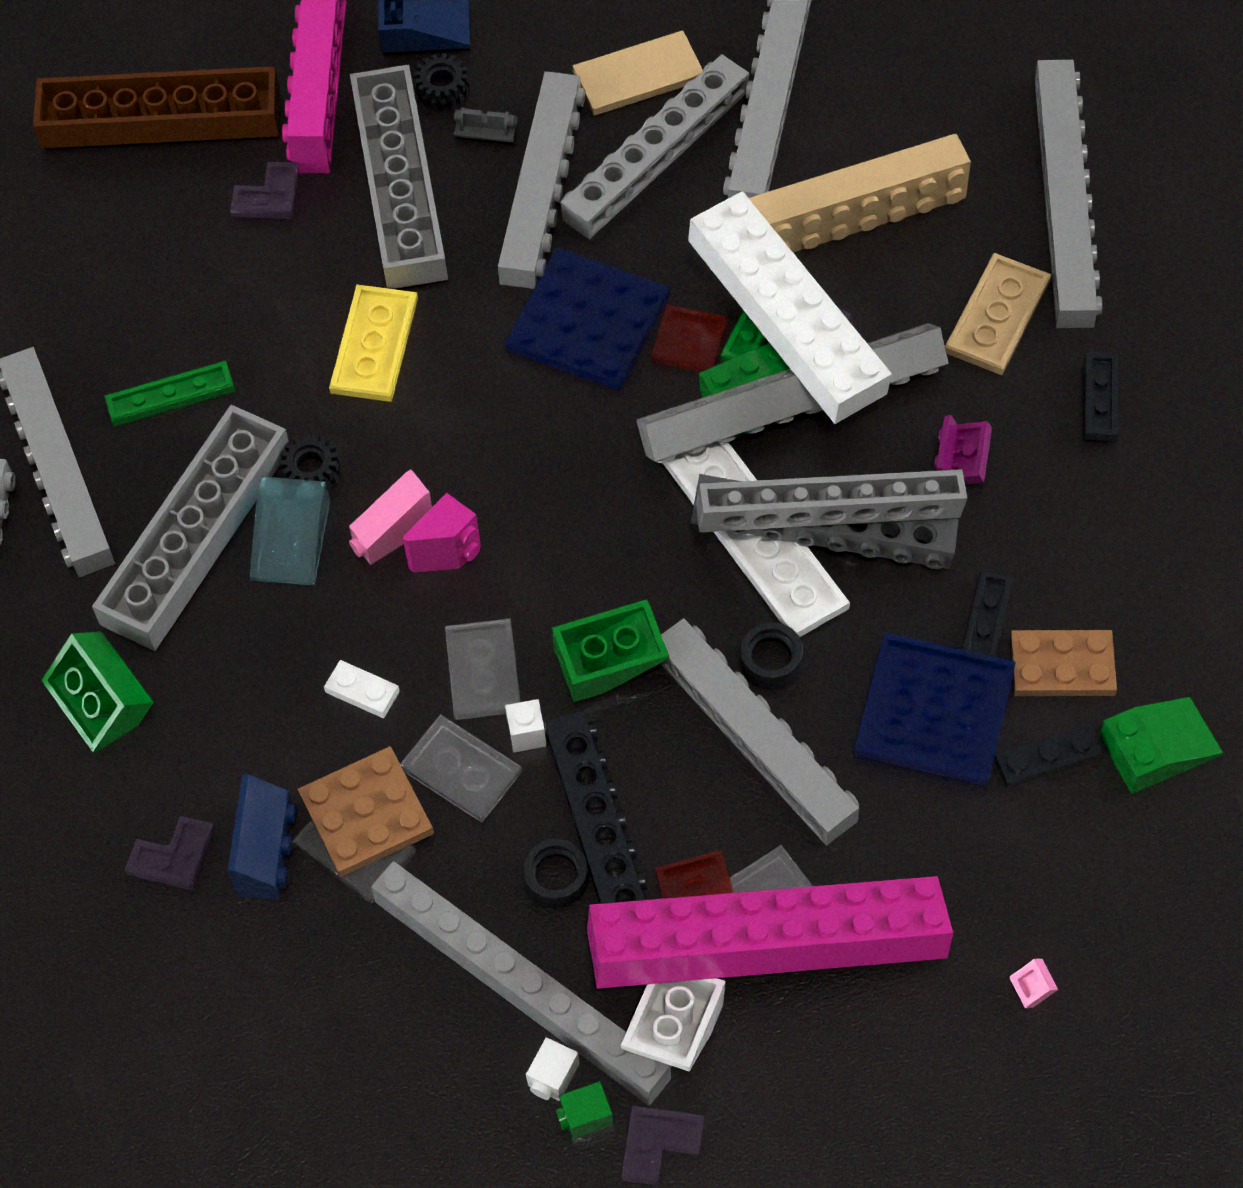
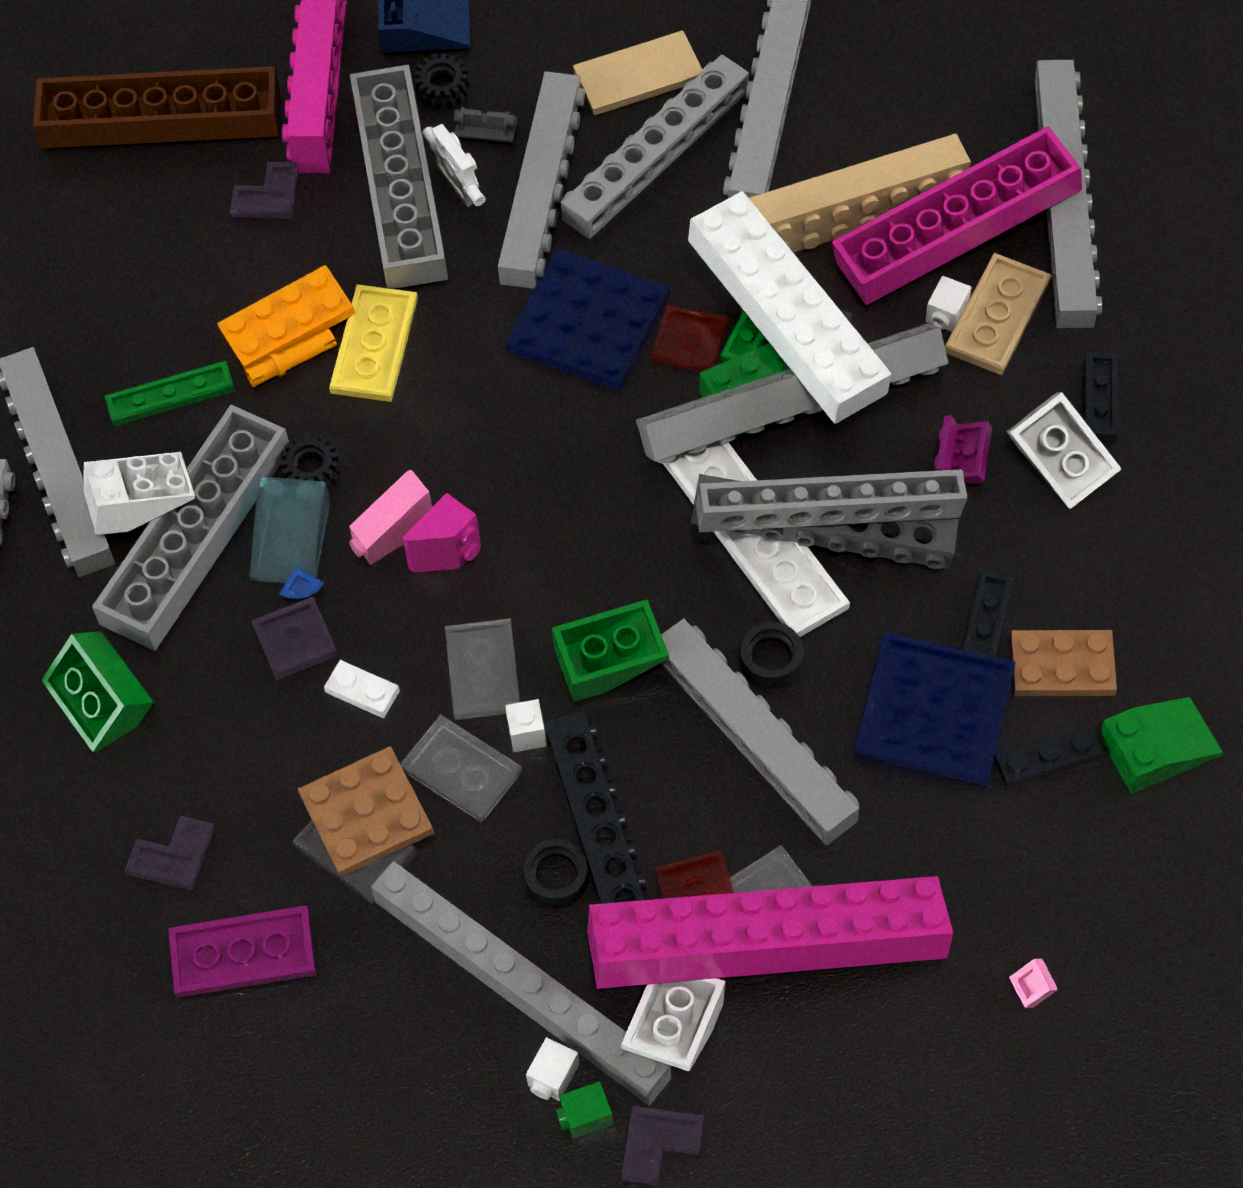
dark blue slope [227,774,297,899] -> none
none -> white slope [83,452,195,535]
none -> magenta plate [168,905,316,998]
none -> light orange plate [217,265,356,370]
none -> light orange pin [244,328,337,388]
none -> clear purple plate [252,597,338,680]
none -> blue tile [279,566,325,599]
none -> white plate [422,124,486,207]
none -> dark pink brick [832,126,1082,305]
none -> white brick [925,276,971,332]
none -> white slope [1006,392,1121,509]

